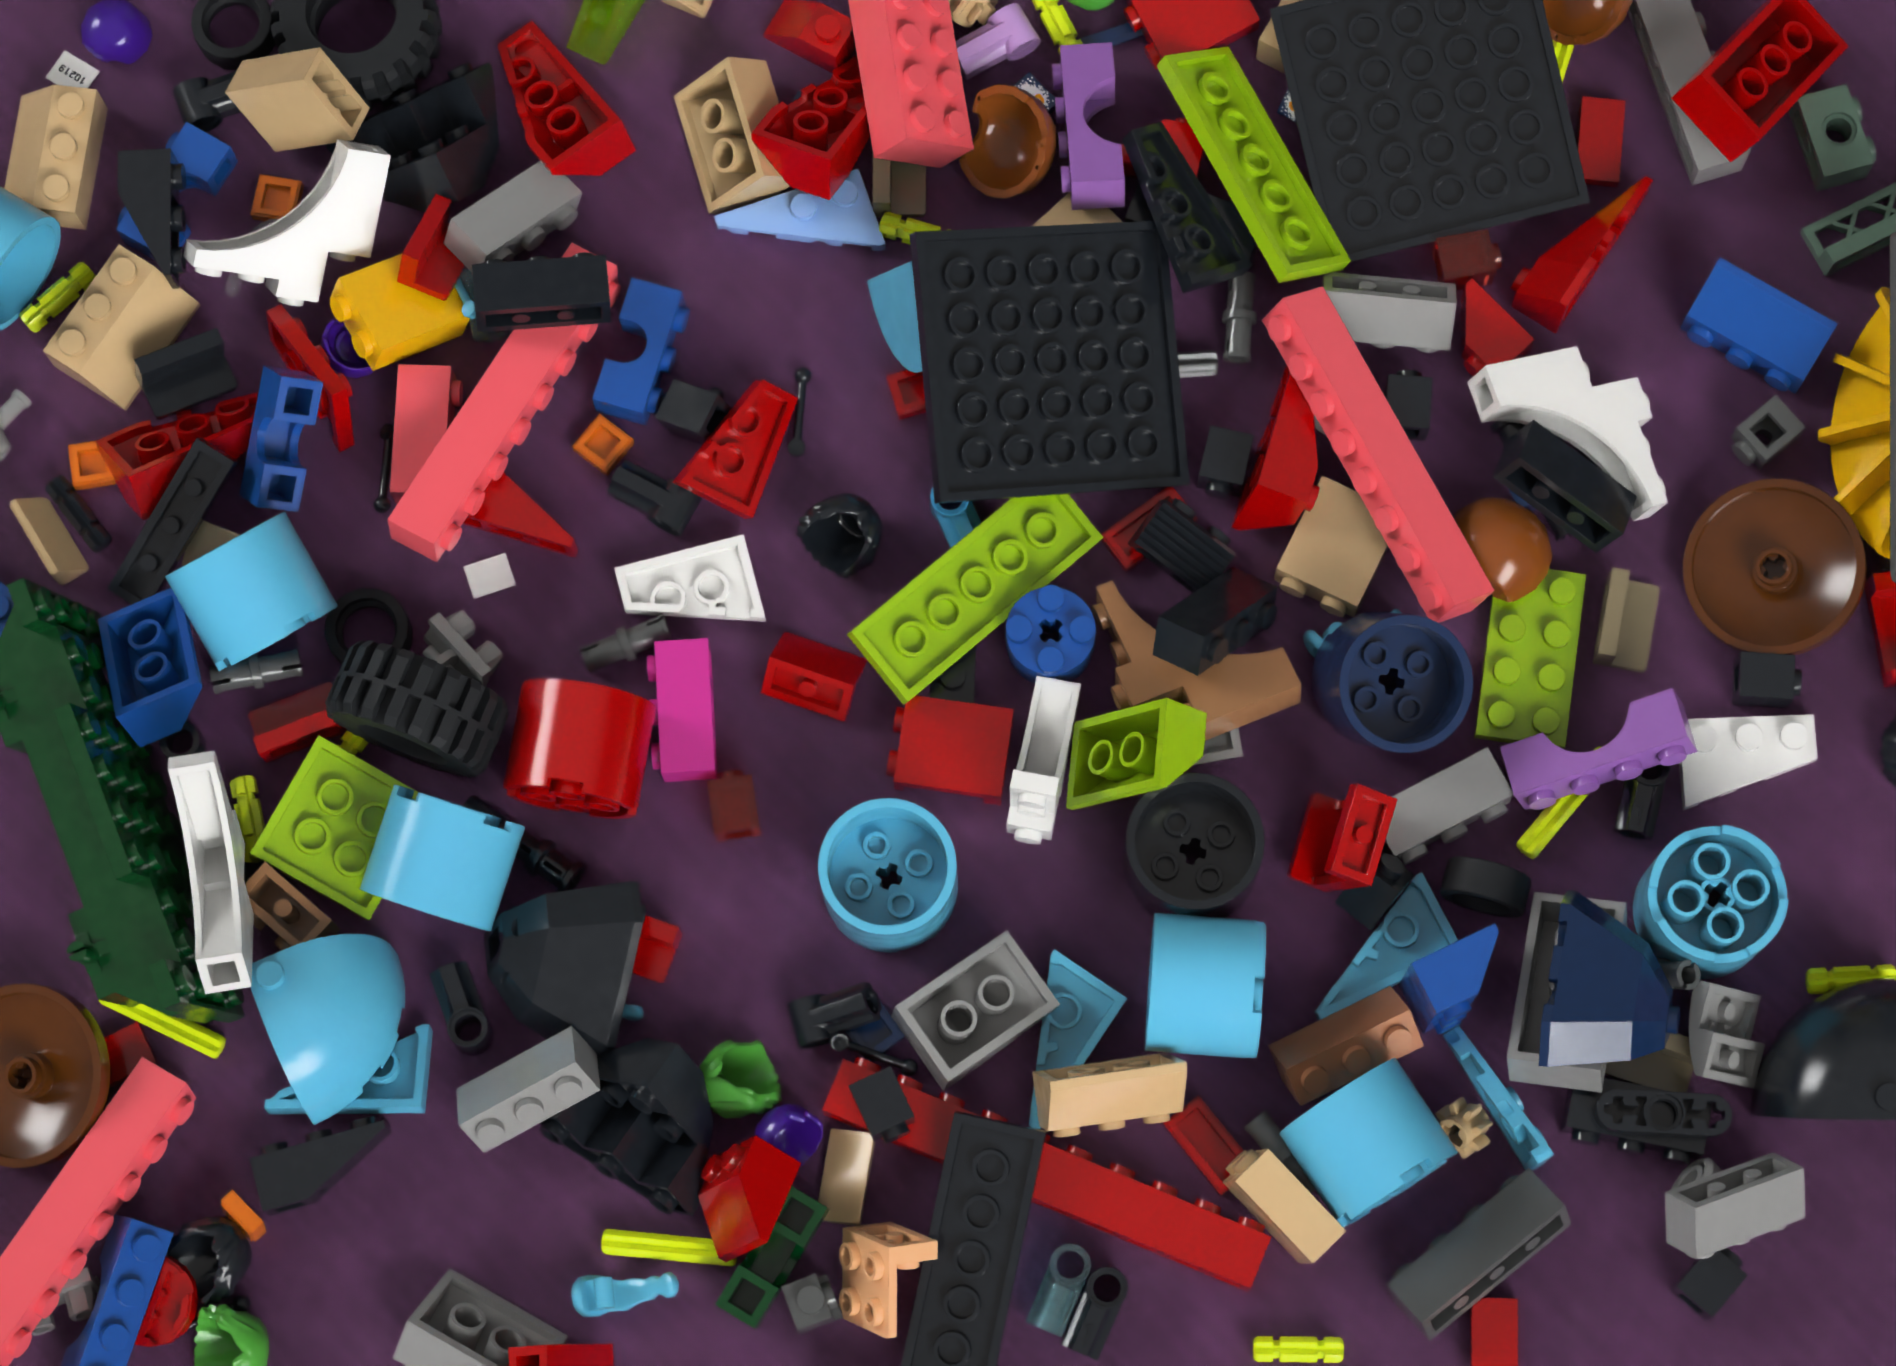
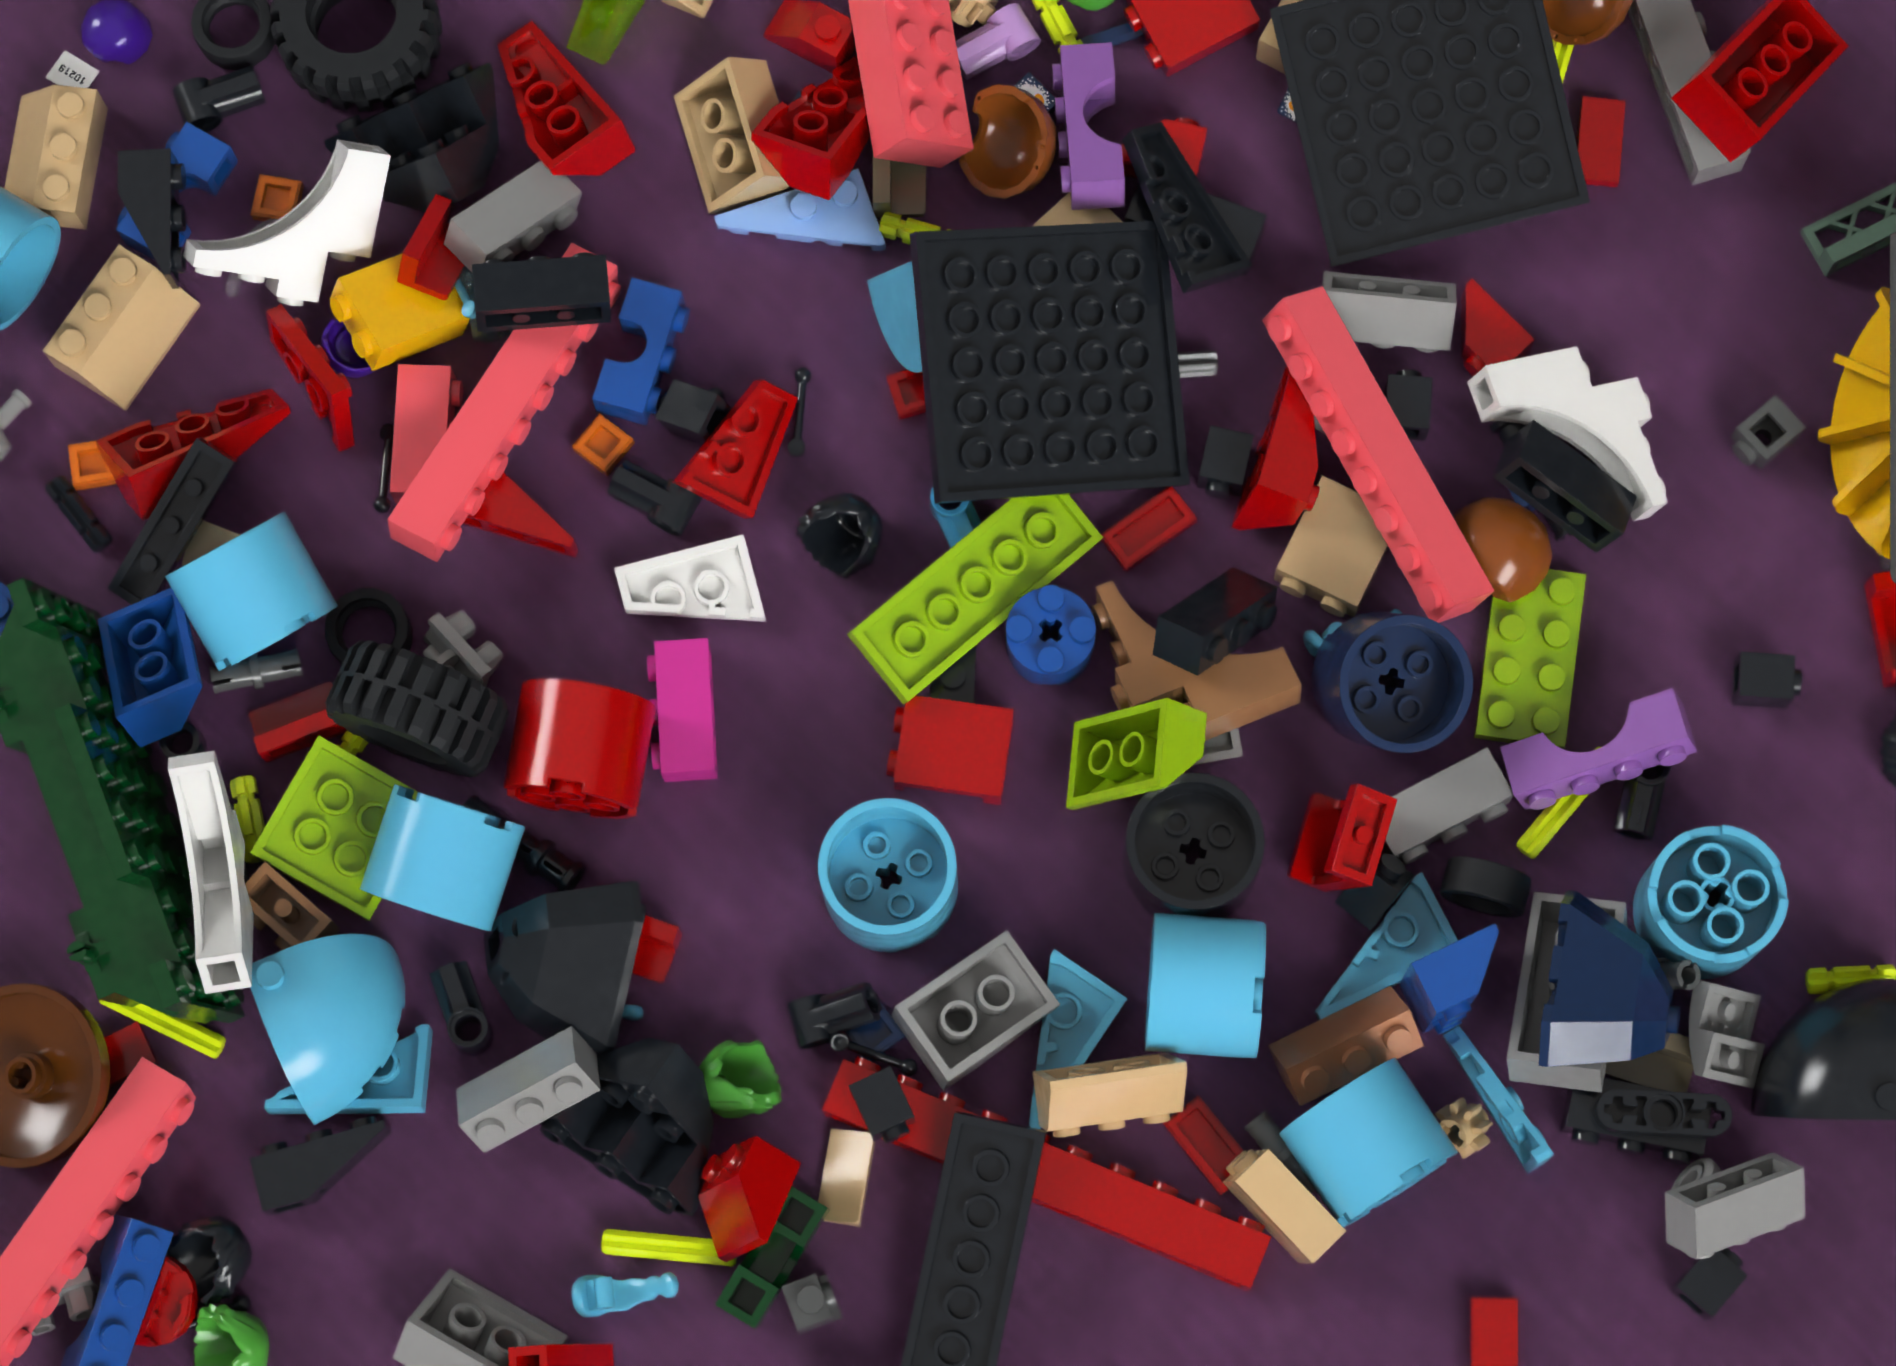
tan slope [9,497,89,586] -> none
neon yellow axle [19,262,96,333] -> none
black panel [134,328,237,420] -> none
orange tile [220,1189,267,1243] -> none
tan brick [225,47,370,152] -> none
blue arch [239,366,323,512] -> none
white sticker [463,553,516,599] -> none
dark grey pin [579,613,673,674] -> none
clear red brick [707,770,762,842] -> none
dark purple hair [753,1104,823,1167] -> none
red panel [760,632,867,722] -> none
light nougat bracket [839,1221,938,1339] -> none
white arch [1006,676,1081,845] -> none
clear light blue piece [1025,1243,1092,1337] -> none
black piece [1060,1267,1128,1361] -> none
black brick [1128,498,1236,593] -> none
lime plate [1156,46,1351,283] -> none
dark grey pin [1222,272,1257,364] -> none
neon yellow axle [1253,1336,1344,1363] -> none
dark grey brick [1386,1168,1572,1341] -> none
clear red brick [1432,229,1502,291] -> none
red wedge [1510,176,1653,334] -> none
dark tan panel [1592,567,1660,673] -> none
white wing [1679,714,1818,811] -> none
blue slope [1680,257,1838,394] -> none
reddish brown dish [1683,478,1867,655] -> none
sand green brick [1789,83,1876,192] -> none

